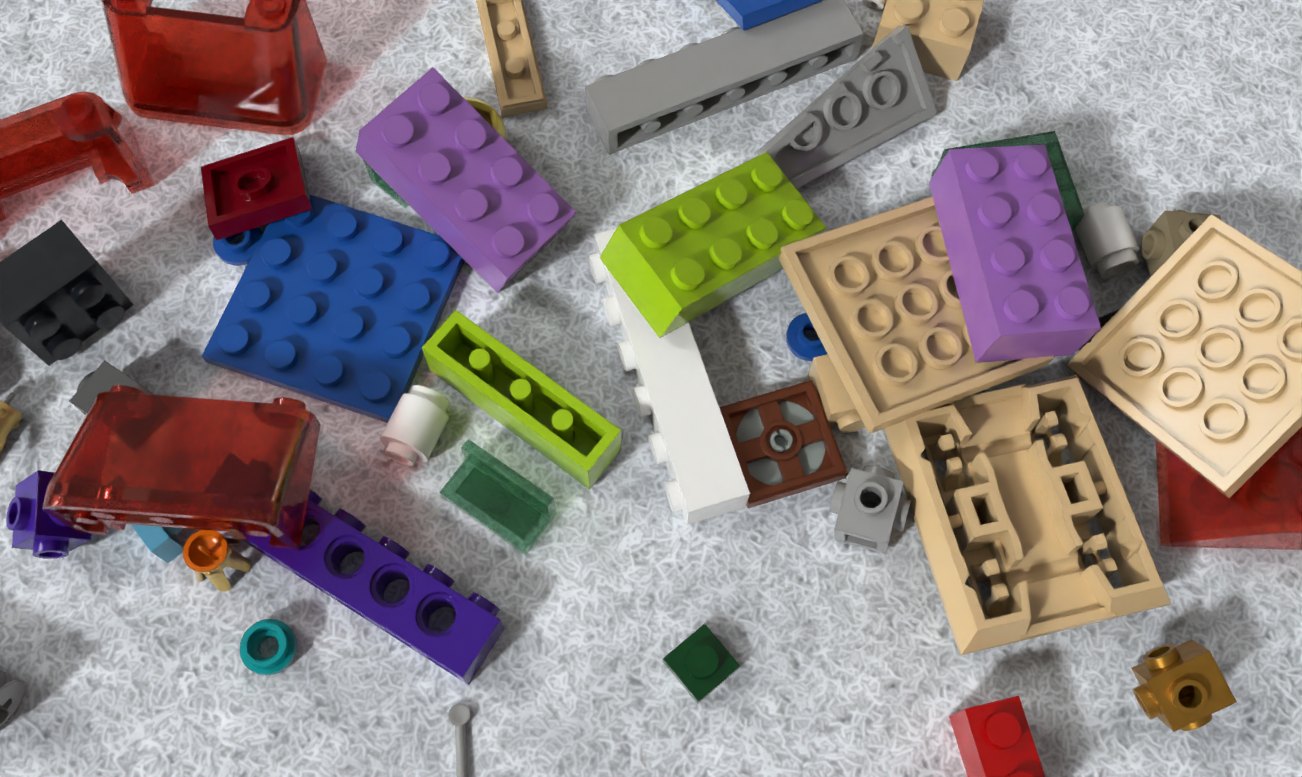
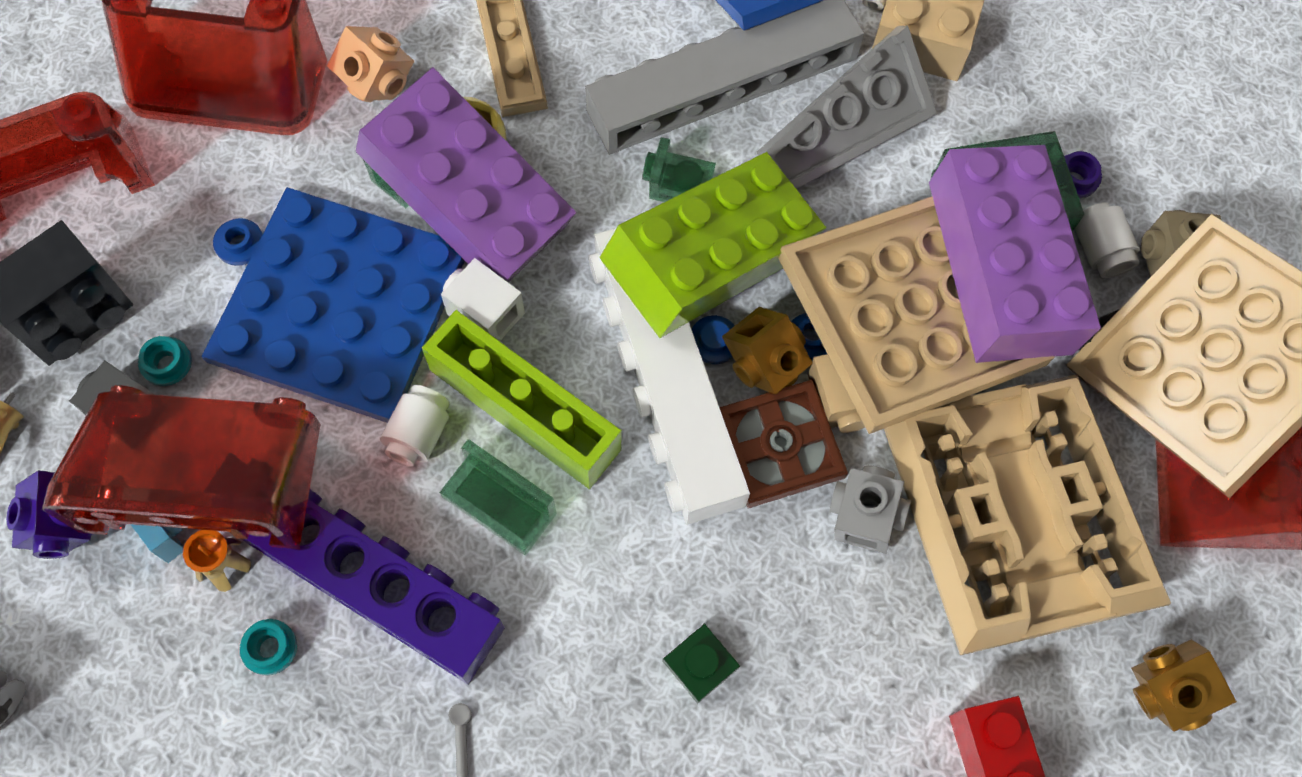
dark red tile [201,137,313,241] -> none
none -> teal plate [138,336,192,386]
none -> light nougat brick [327,26,414,102]
none -> white brick [441,258,525,341]
none -> clear green bracket [642,137,716,202]
none -> blue plate [691,315,735,364]
none -> pearl gold brick [722,307,813,395]
none -> dark purple plate [1053,151,1102,198]

